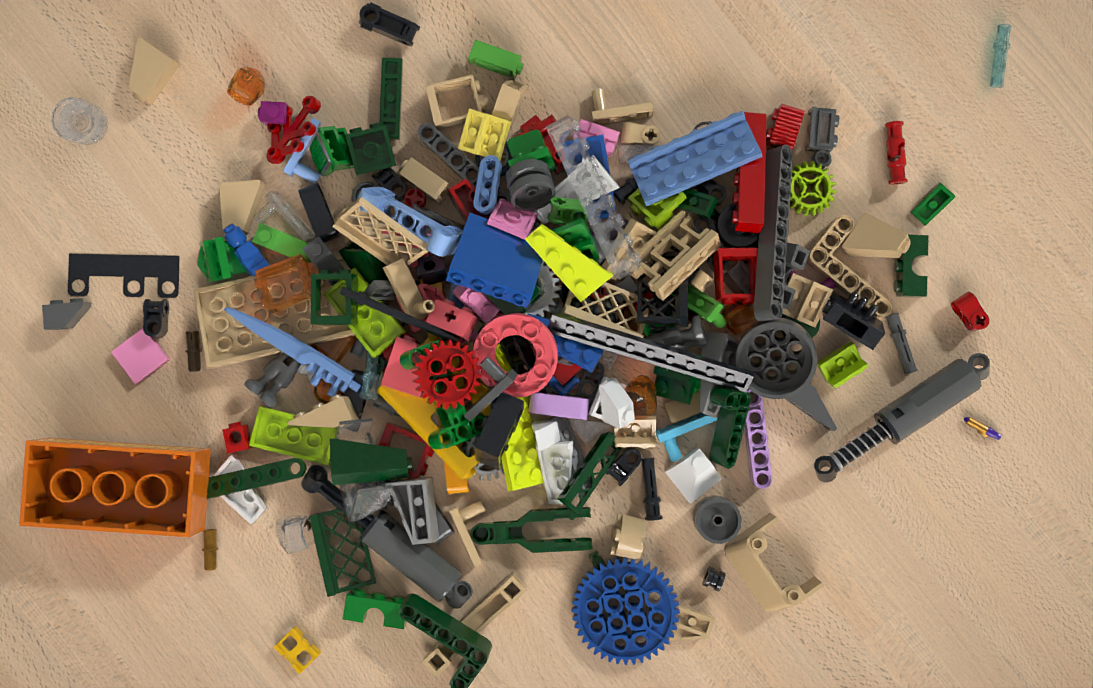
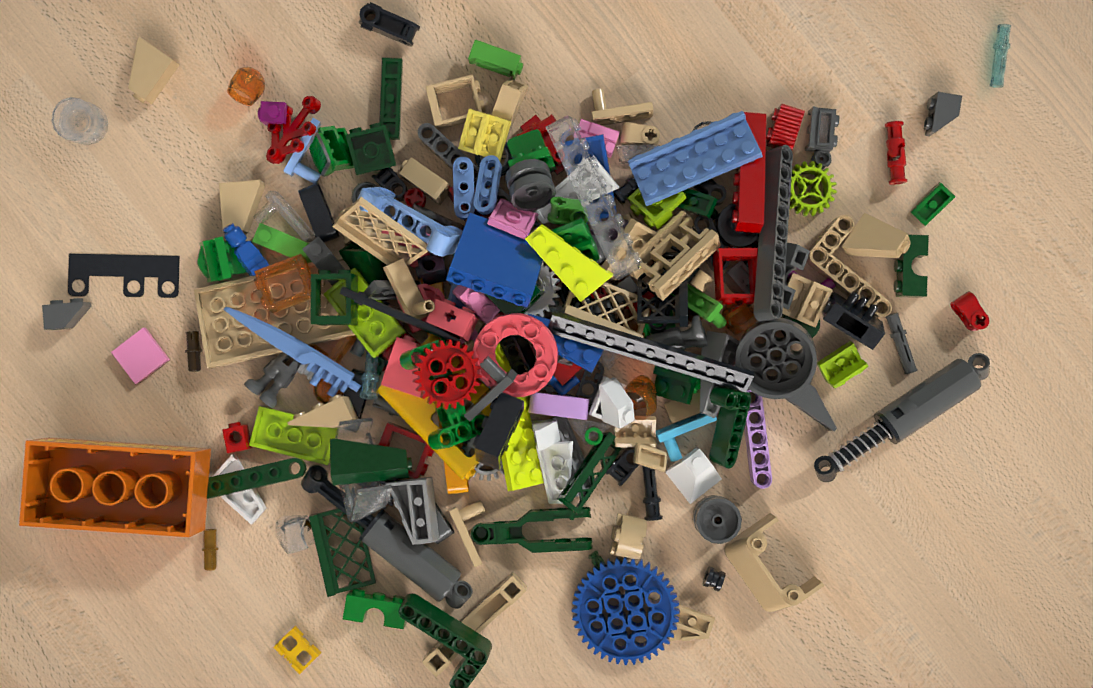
black piece [143,299,170,338] -> none
piece [964,417,1002,440] -> none
none -> medium blue plate [453,157,475,220]
none -> green axle [584,427,603,445]
none -> tan tile [633,443,667,472]
none -> dark grey slope [924,92,962,137]

